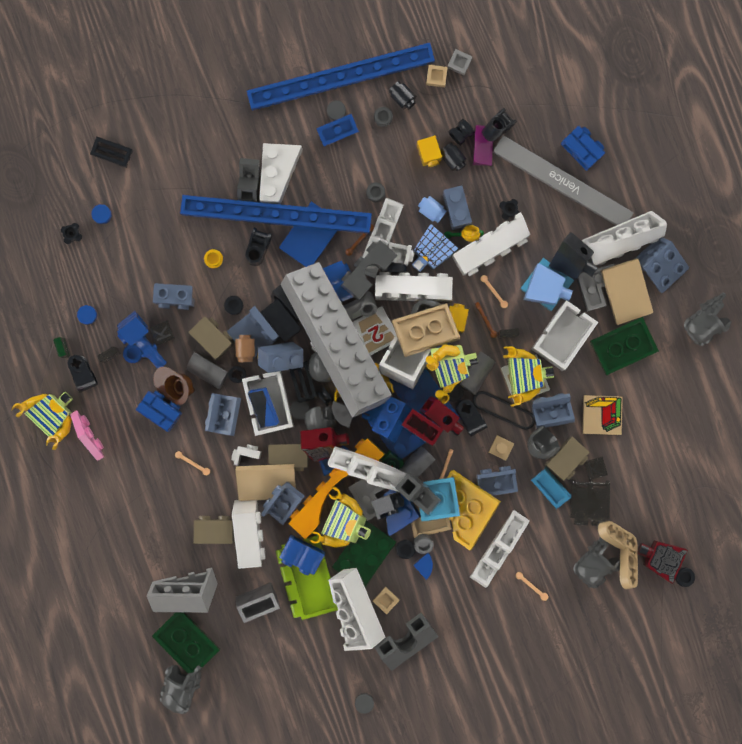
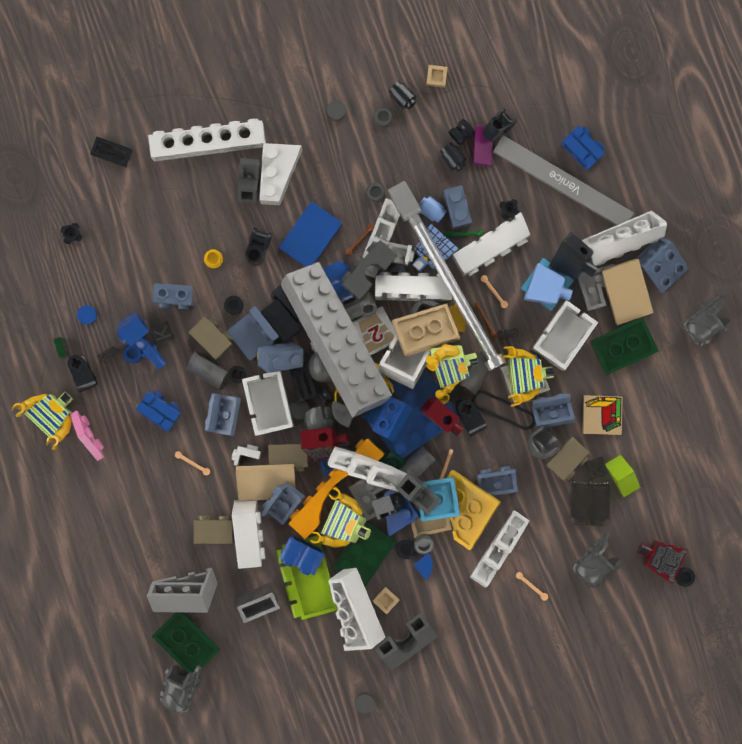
blue tile [91,204,112,224] -> none
reddish brown piece [153,367,195,405] -> none
blue plate [180,195,372,234] -> none
medium nougat brick [235,335,255,362] -> none
blue plate [247,43,435,111] -> none
tile [248,387,280,428] -> none
blue plate [316,114,359,146] -> none
dark red torso [402,409,443,446] -> none
yellow brick [417,136,442,167] -> none
light grey plate [447,49,473,75] -> none
yellow plate [461,225,480,242] -> none
tan plate [488,435,514,461] -> none
dark azure tile [531,467,572,509] -> none
tan beam [598,521,638,589] -> none
none -> white brick [148,119,266,161]
none -> flat silver piece [387,181,506,371]
none -> lime slope [604,455,641,497]

